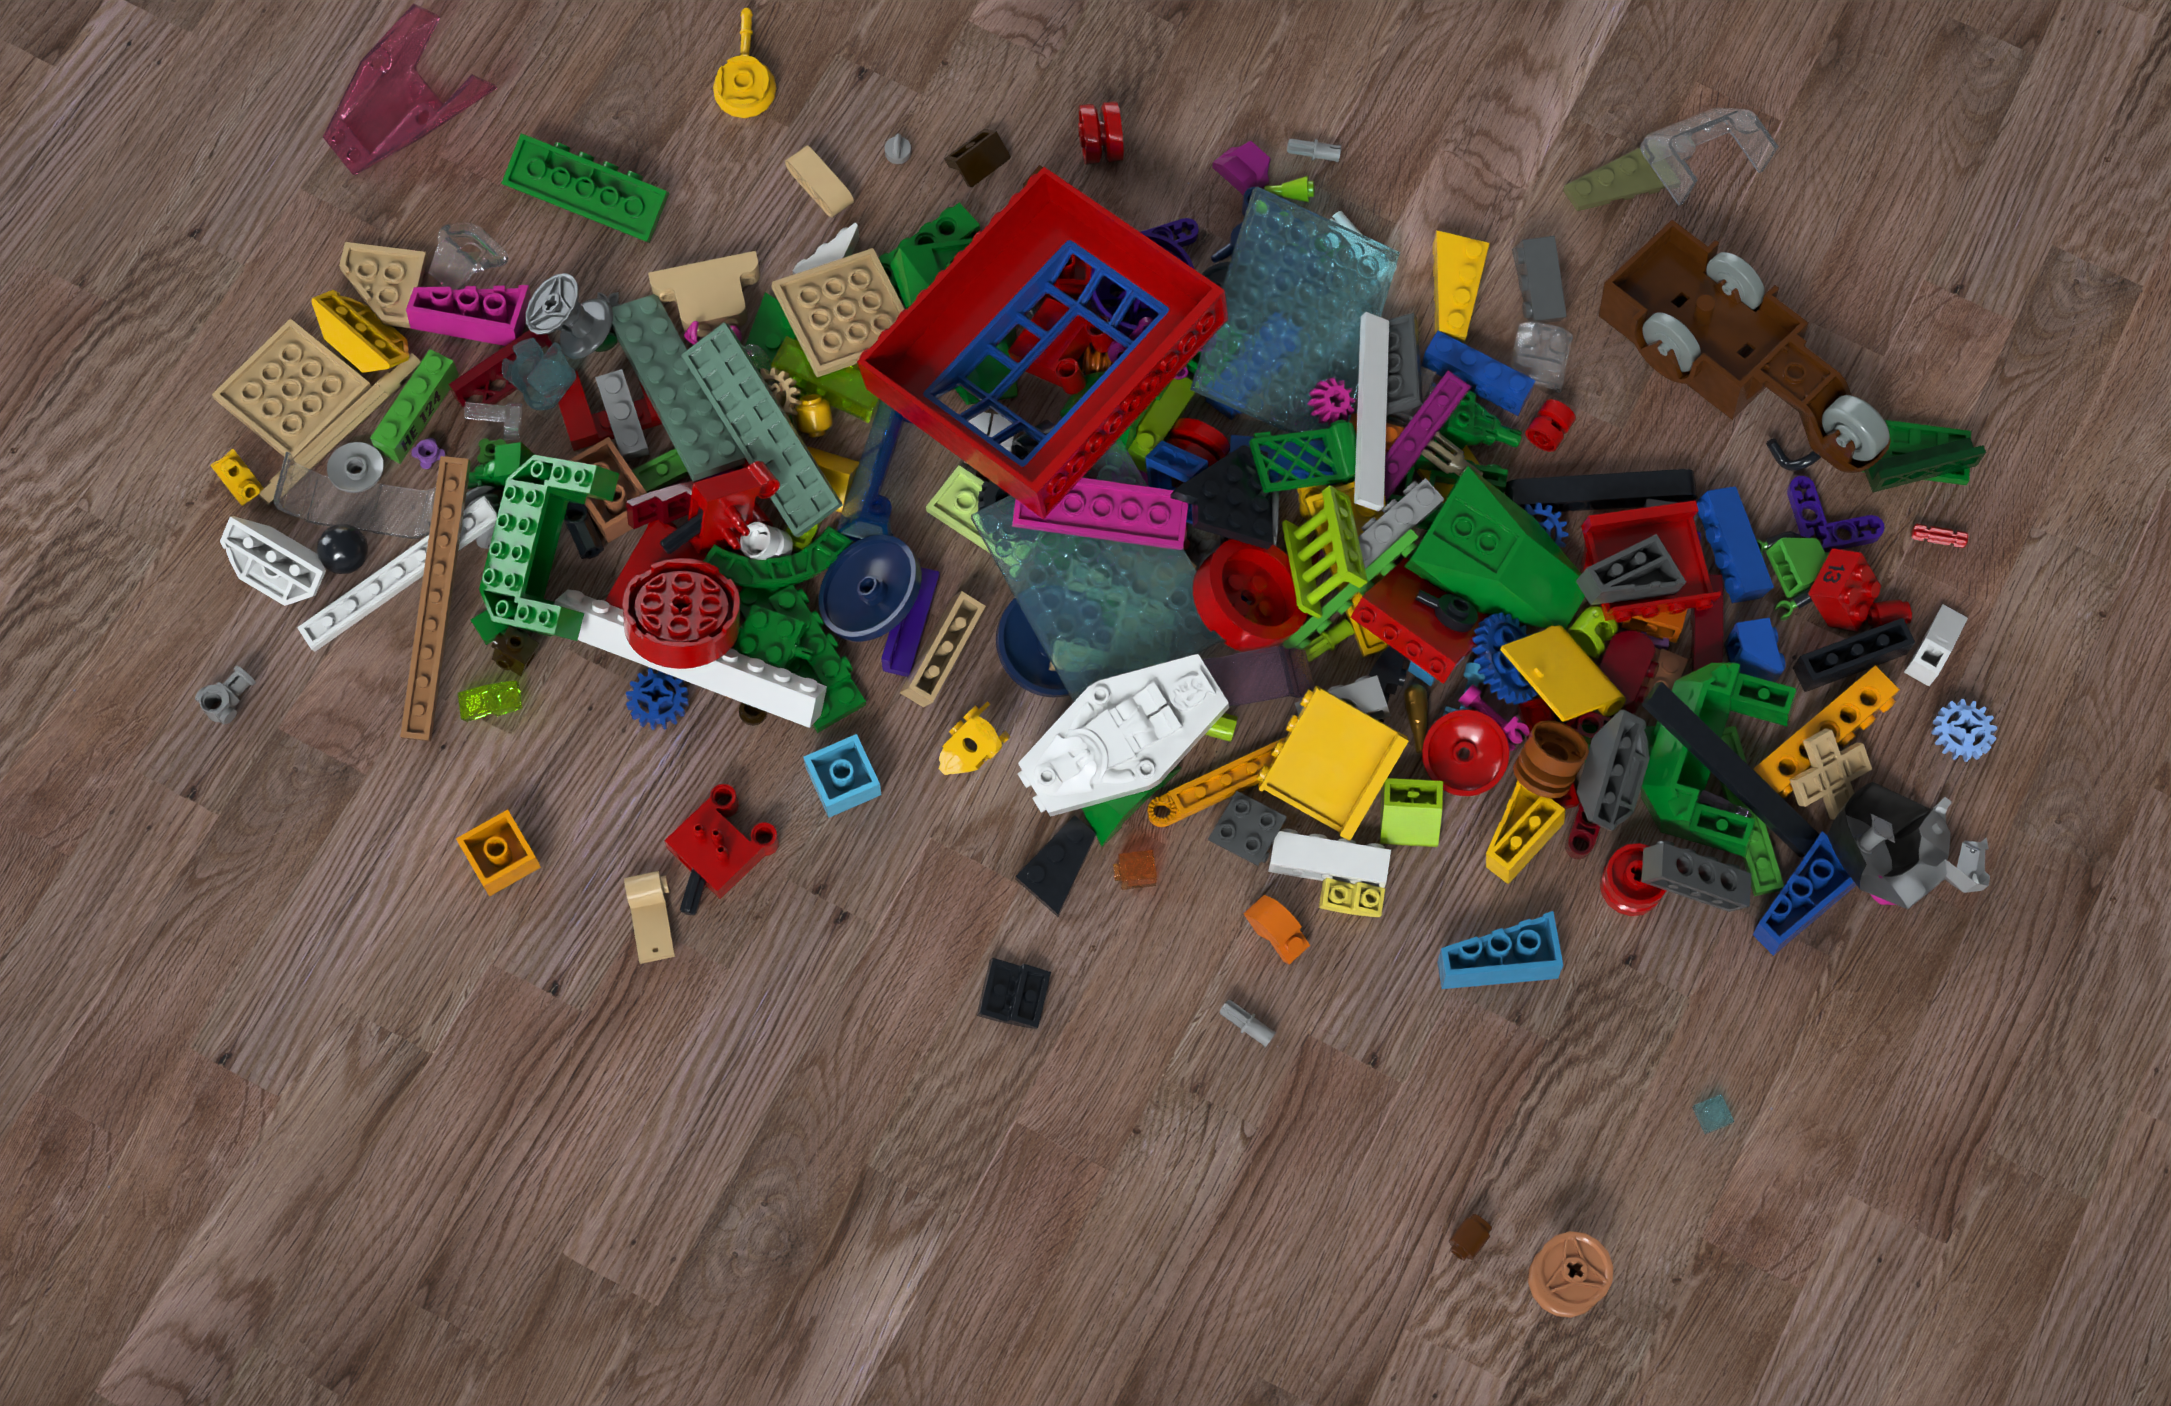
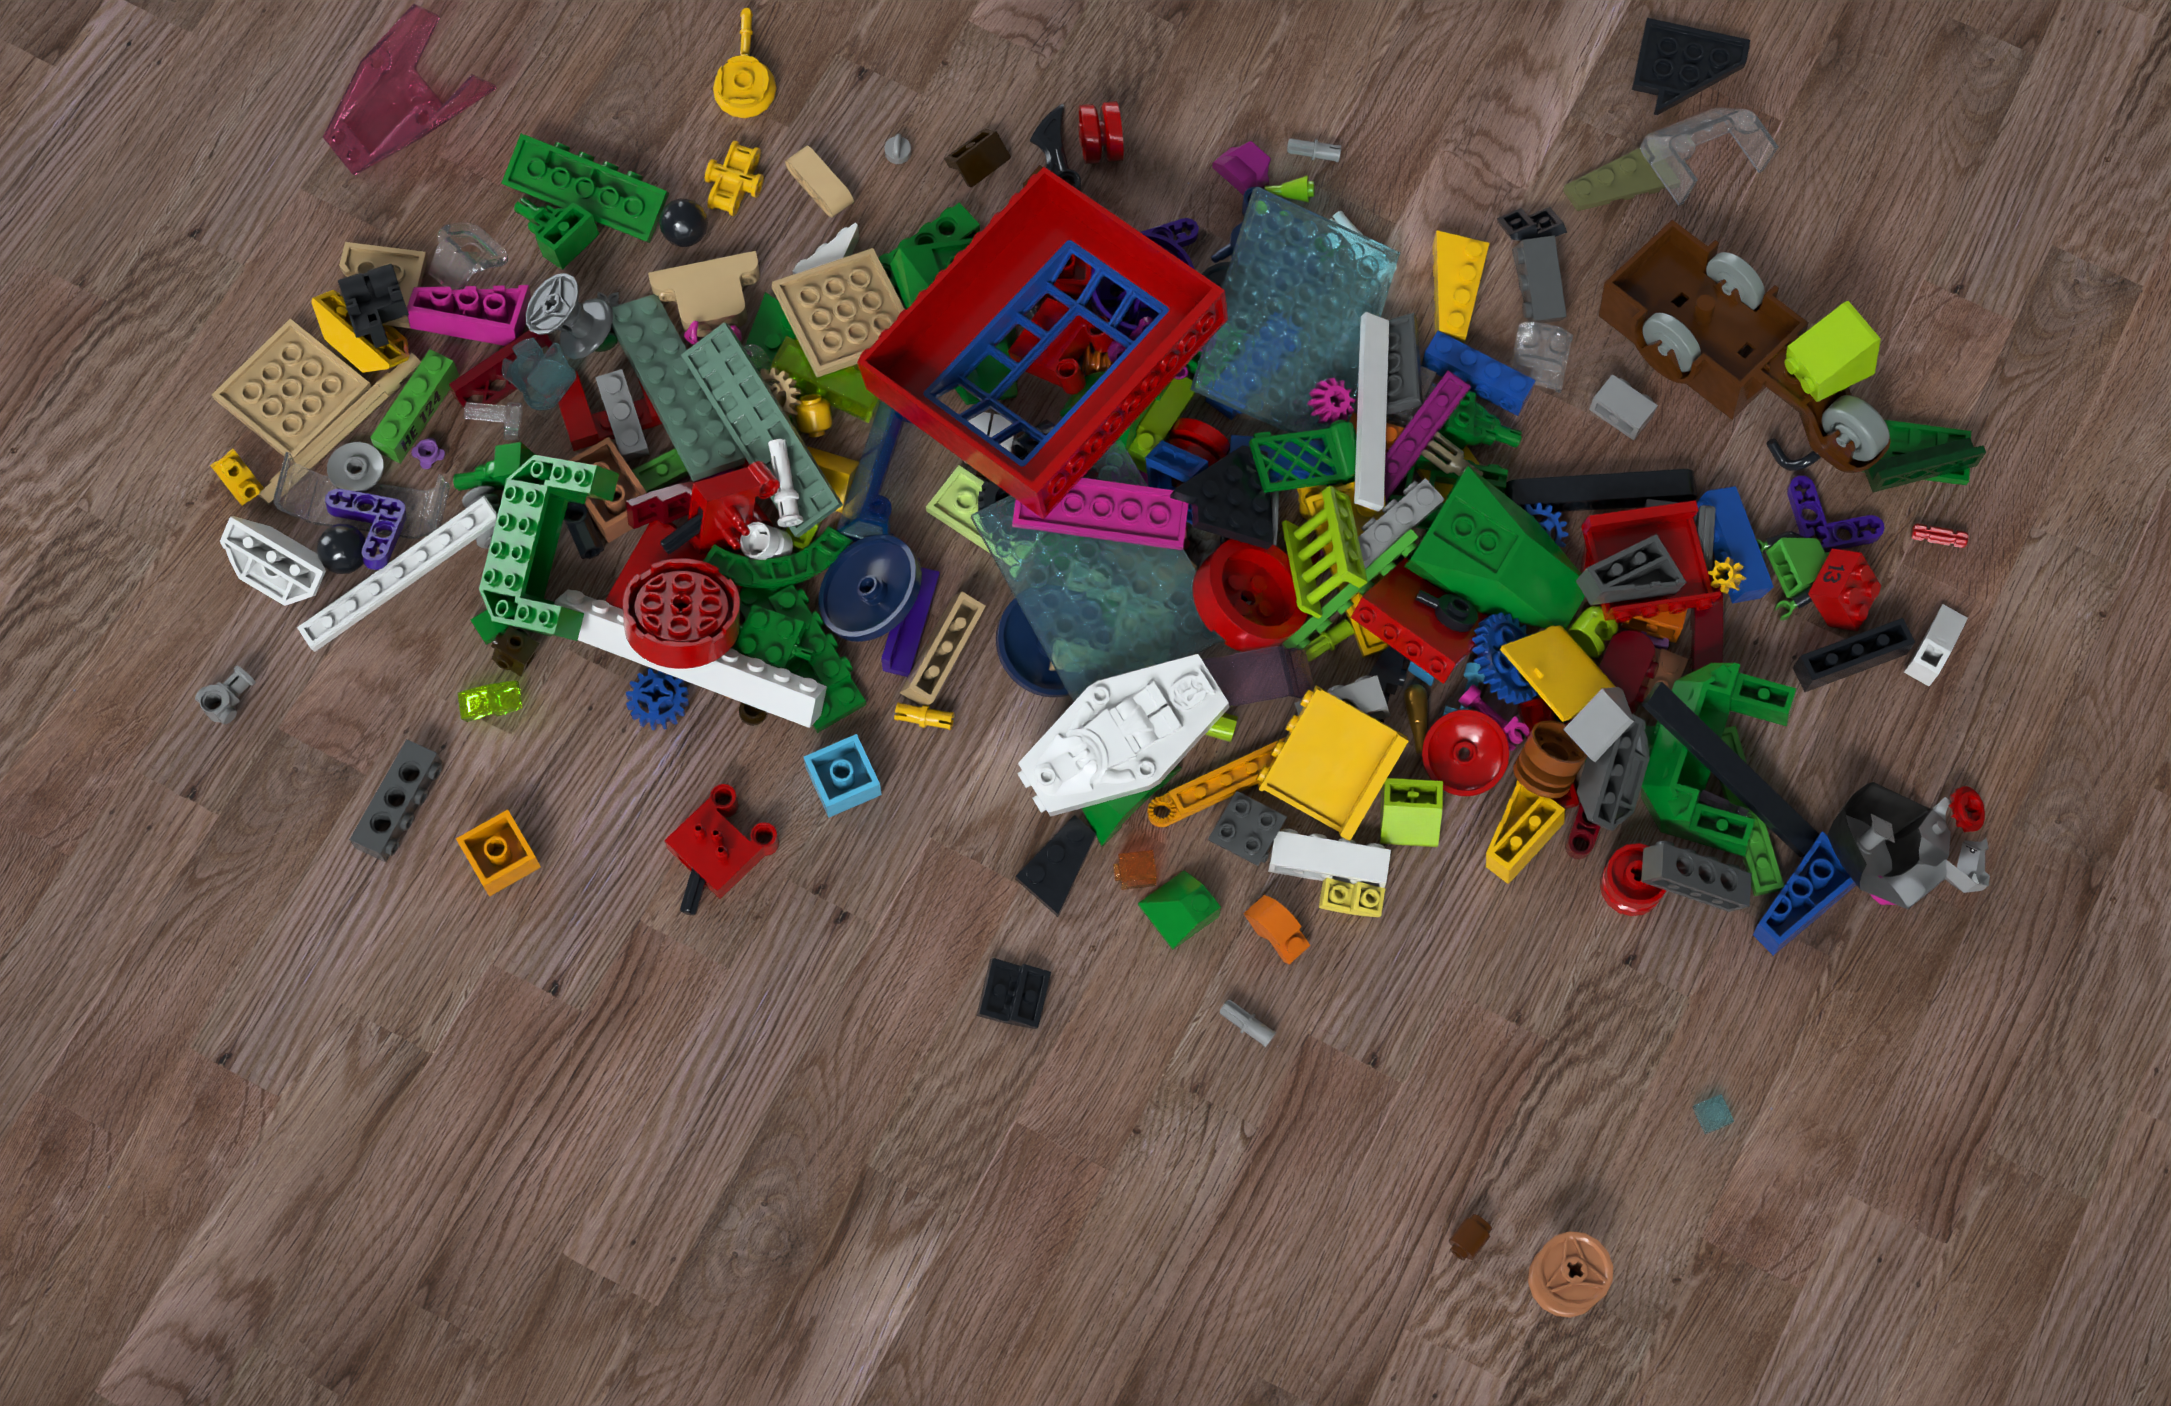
medium nougat plate [400,456,471,742] -> none
bright green plate [477,438,506,464] -> none
tan door [624,871,675,964] -> none
yellow piece [939,701,1010,775] -> none
dark azure wedge [1437,911,1563,989] -> none
red wheel [1525,399,1576,452] -> none
blue slope [1724,617,1785,683] -> none
light orange brick [1753,665,1900,799] -> none
tan plate [1789,729,1872,820] -> none
red brick [1867,599,1912,628] -> none
light blue gear [1932,699,1997,762] -> none
none -> dark purple beam [325,489,407,570]
none -> black plate [338,264,409,348]
none -> dark grey brick [349,739,442,862]
none -> green brick [514,197,599,270]
none -> black piece [659,198,708,247]
none -> yellow axle [704,141,764,216]
none -> white pin [768,439,803,527]
none -> yellow pin [894,702,955,730]
none -> black piece [1030,104,1081,191]
none -> green slope [1137,870,1221,950]
none -> black slope [1497,207,1567,241]
none -> light grey slope [1563,687,1634,762]
none -> light grey brick [1589,374,1658,440]
none -> black wing [1631,18,1751,115]
none -> dark grey axle [1697,505,1716,571]
none -> yellow gear [1708,557,1746,594]
none -> lime slope [1785,301,1881,402]
none -> red gear [1948,786,1985,832]

